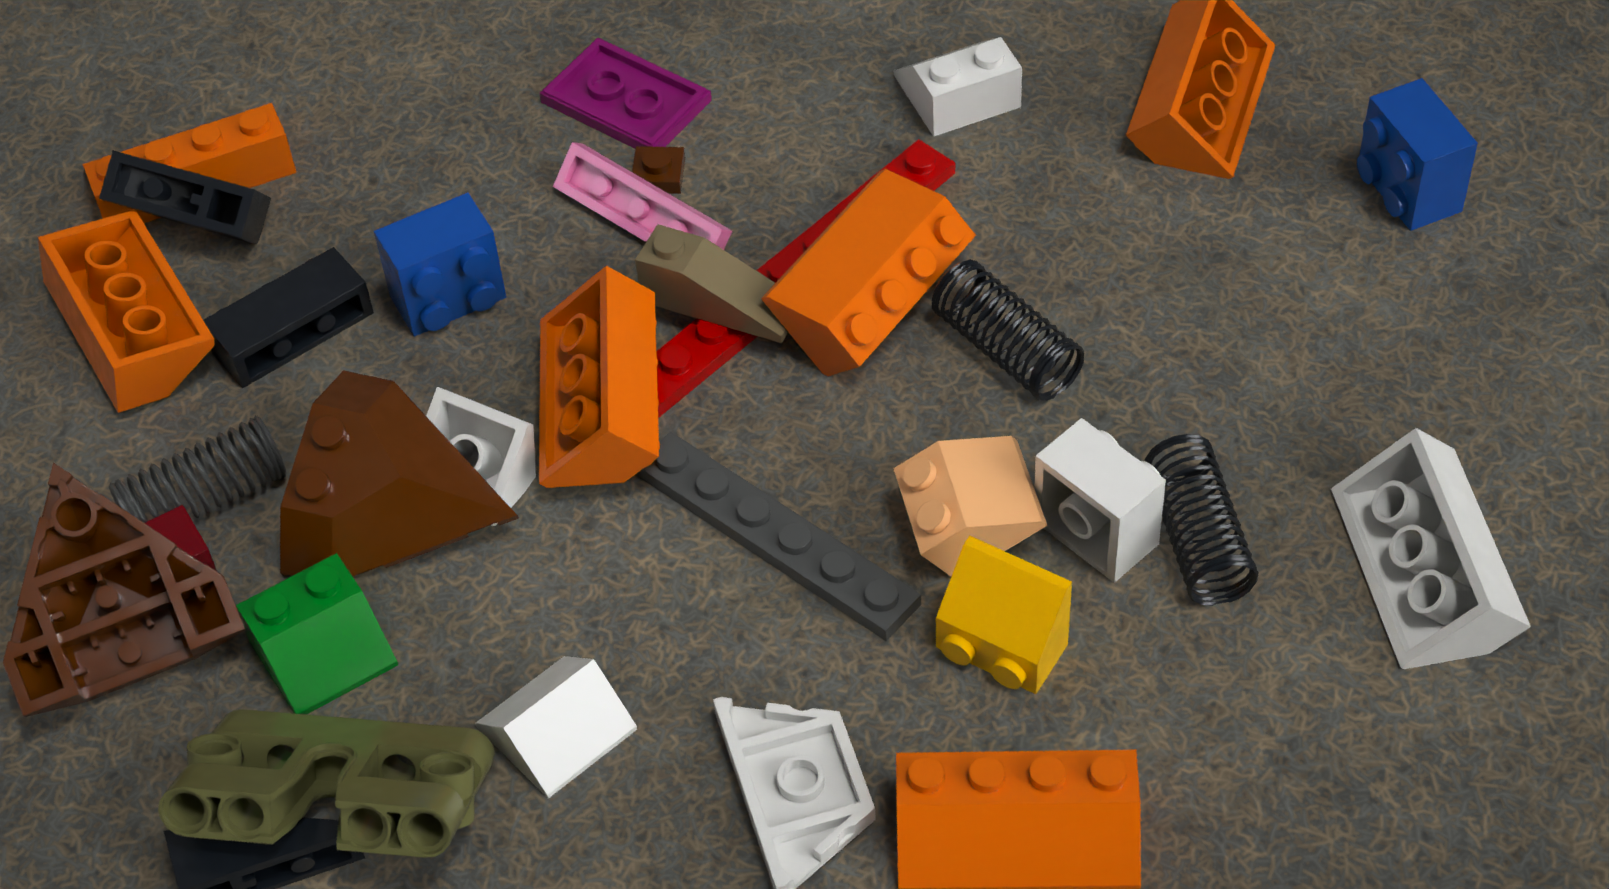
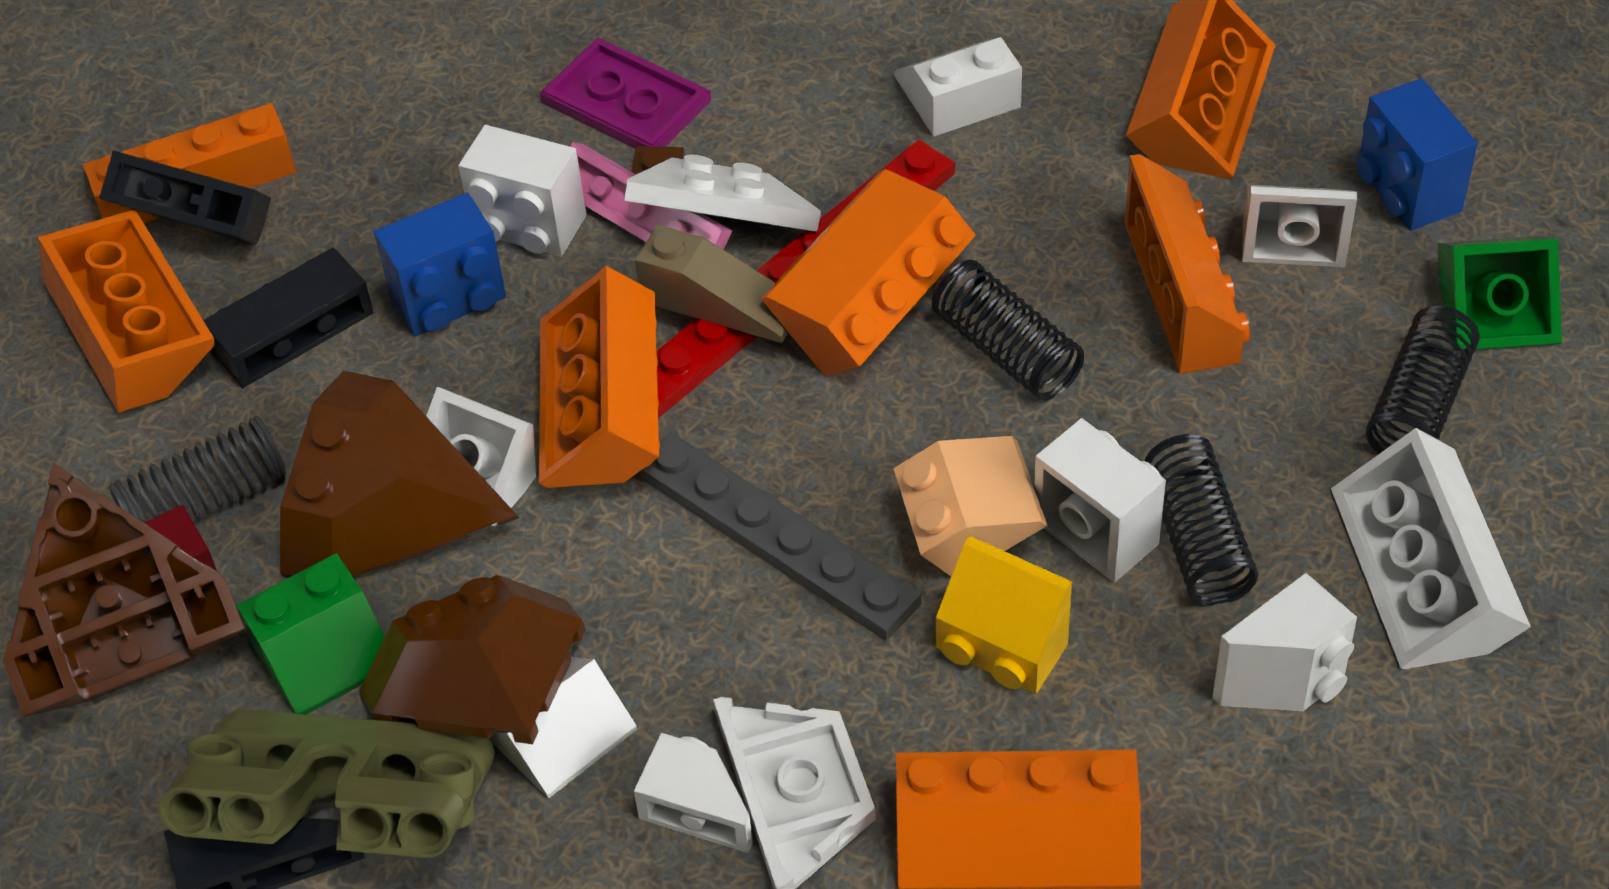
none -> reddish brown wedge [359,575,586,745]
none -> white brick [458,125,586,257]
none -> white wing [624,155,821,232]
none -> white slope [634,733,753,853]
none -> orange slope [1125,154,1250,374]
none -> white slope [1212,573,1357,711]
none -> white slope [1242,185,1357,267]
none -> black piece [1365,306,1480,454]
none -> green slope [1438,236,1562,350]

